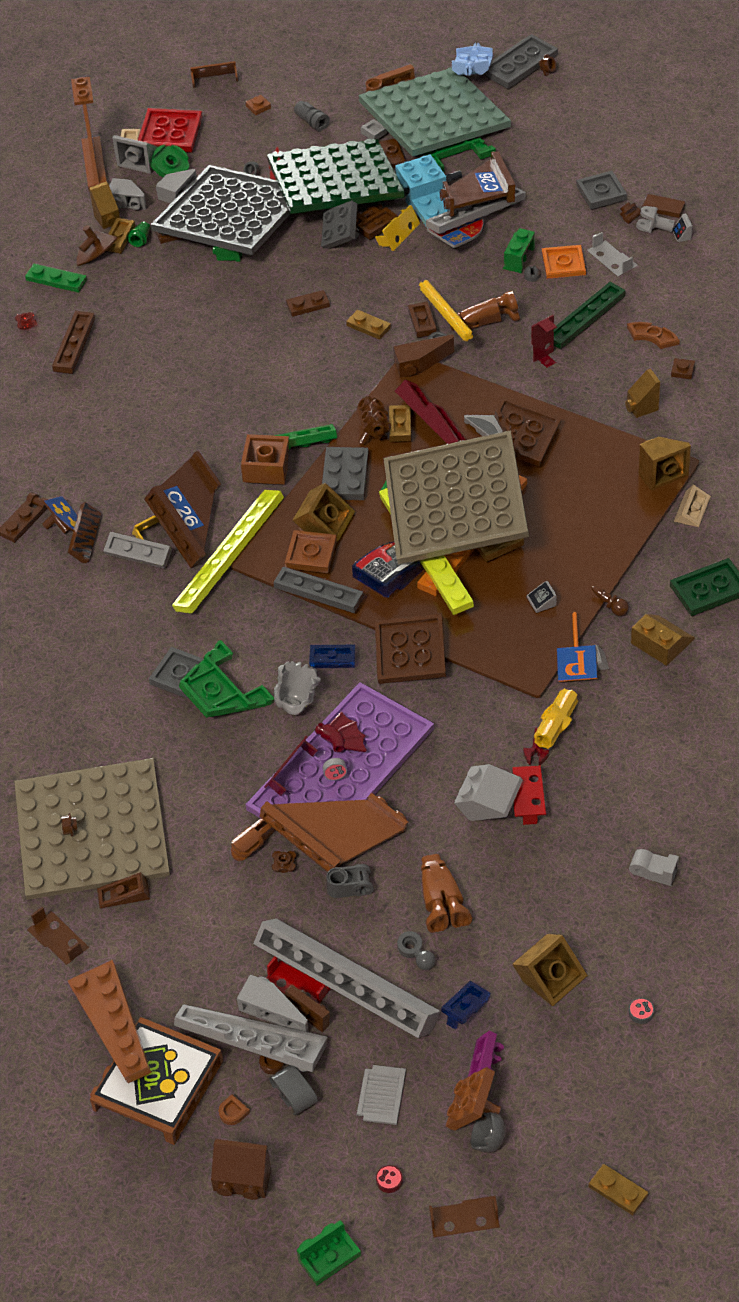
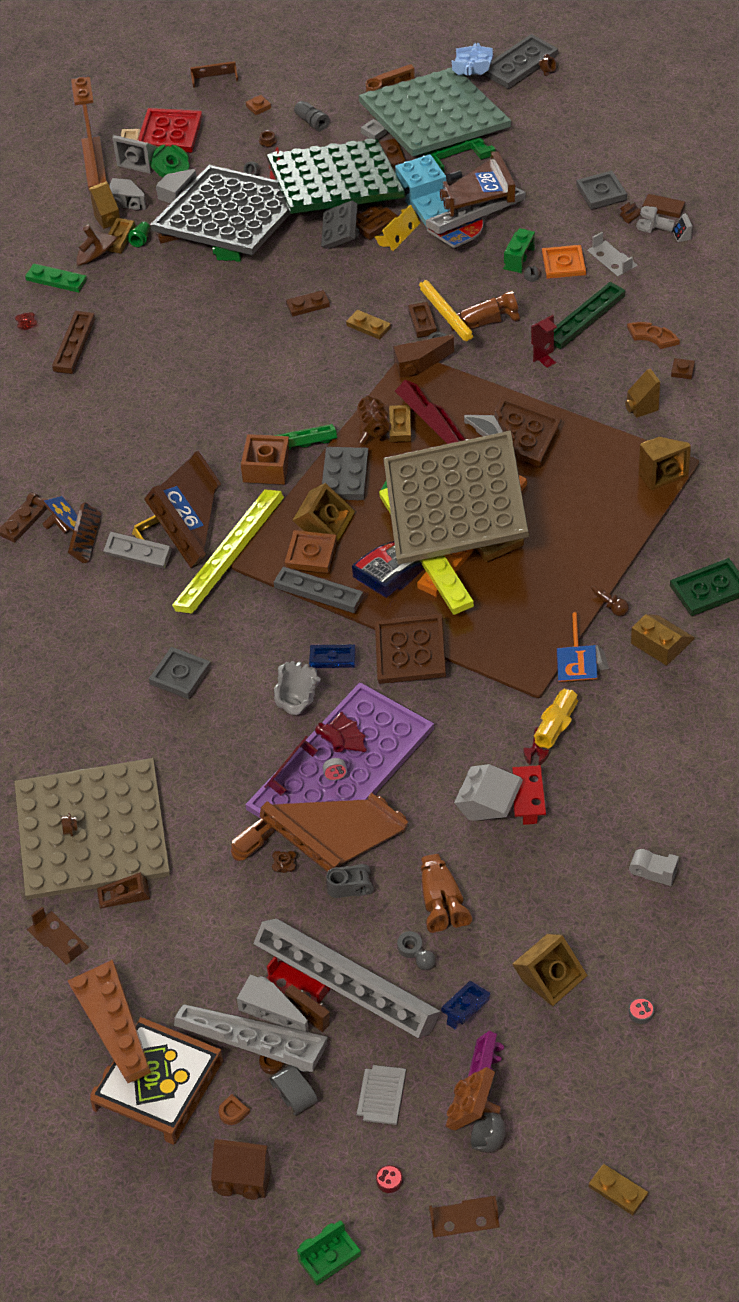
green wing [179,640,274,718] -> none
slope [527,581,556,613] -> none
tan slope [674,485,711,527] -> none
none -> reddish brown plate [259,131,277,147]

